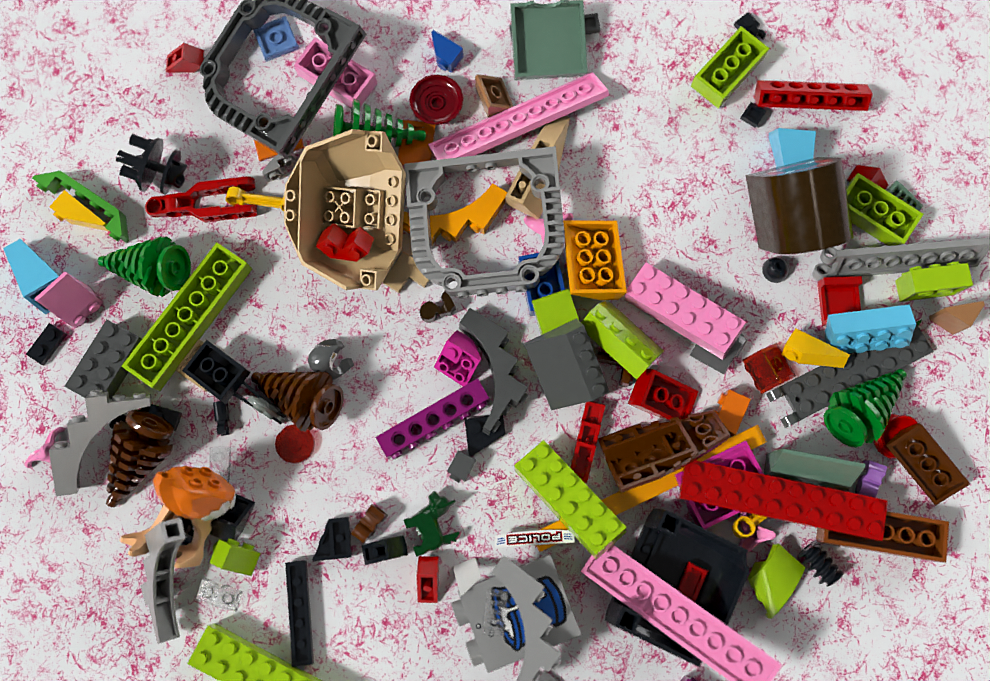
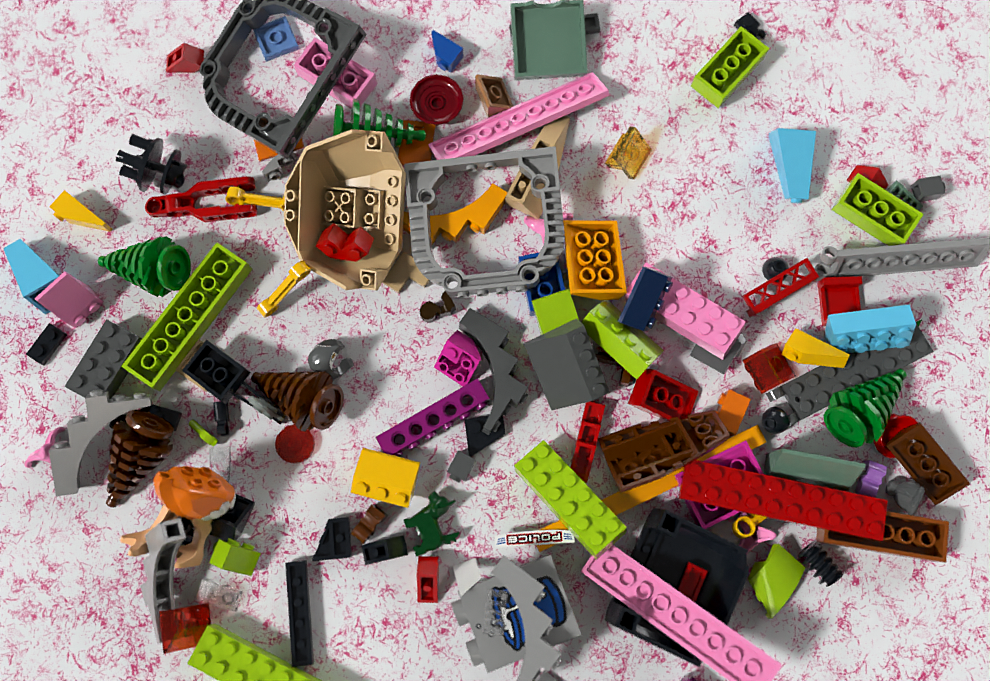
bright green slope [32,171,129,243] -> none
black plate [740,102,766,128] -> none
dark brown brick [745,157,854,254] -> none
red brick [754,80,873,111] -> none
lime brick [895,261,973,302] -> none
medium nougat slope [929,301,985,335] -> none
none -> clear red slope [159,603,211,654]
none -> lime bar [188,419,219,447]
none -> yellow piece [257,260,311,318]
none -> yellow slope [351,448,420,508]
none -> clear yellow bracket [605,126,652,180]
none -> dark blue slope [618,266,673,331]
none -> red fence [742,258,819,317]
none -> black brick [762,407,789,434]
none -> dark grey hair [885,480,924,516]
none -> dark grey brick [911,175,945,202]

